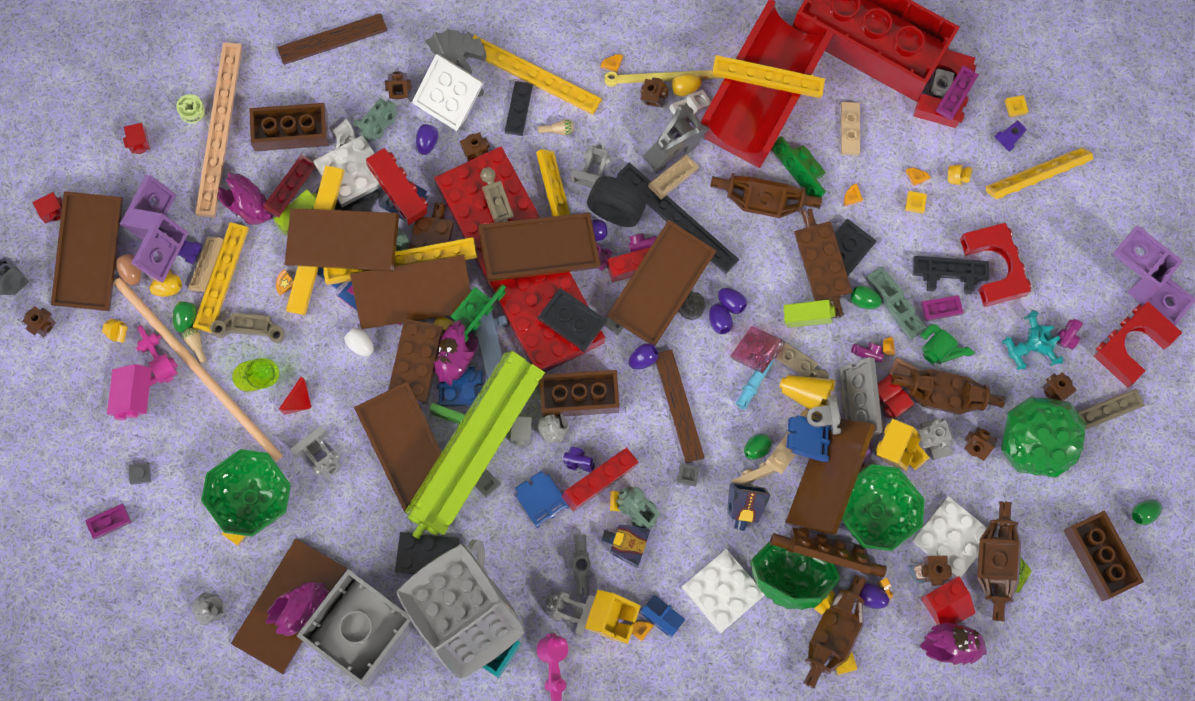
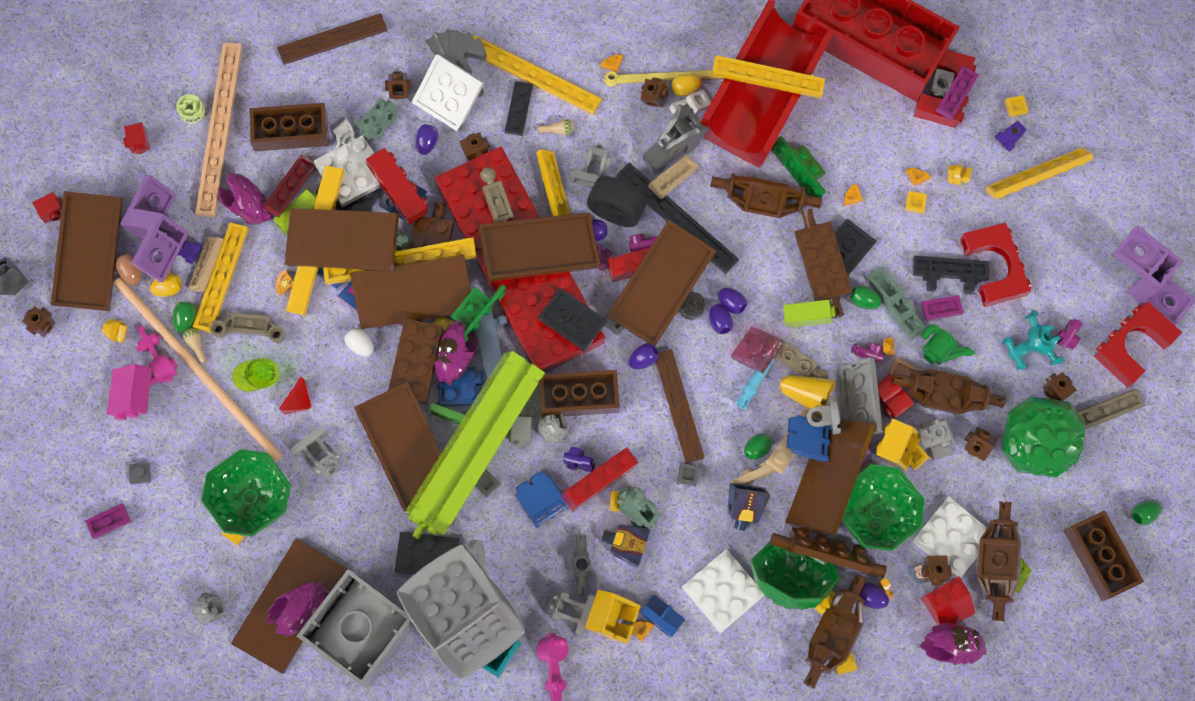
tan plate [841,102,860,156] -> none

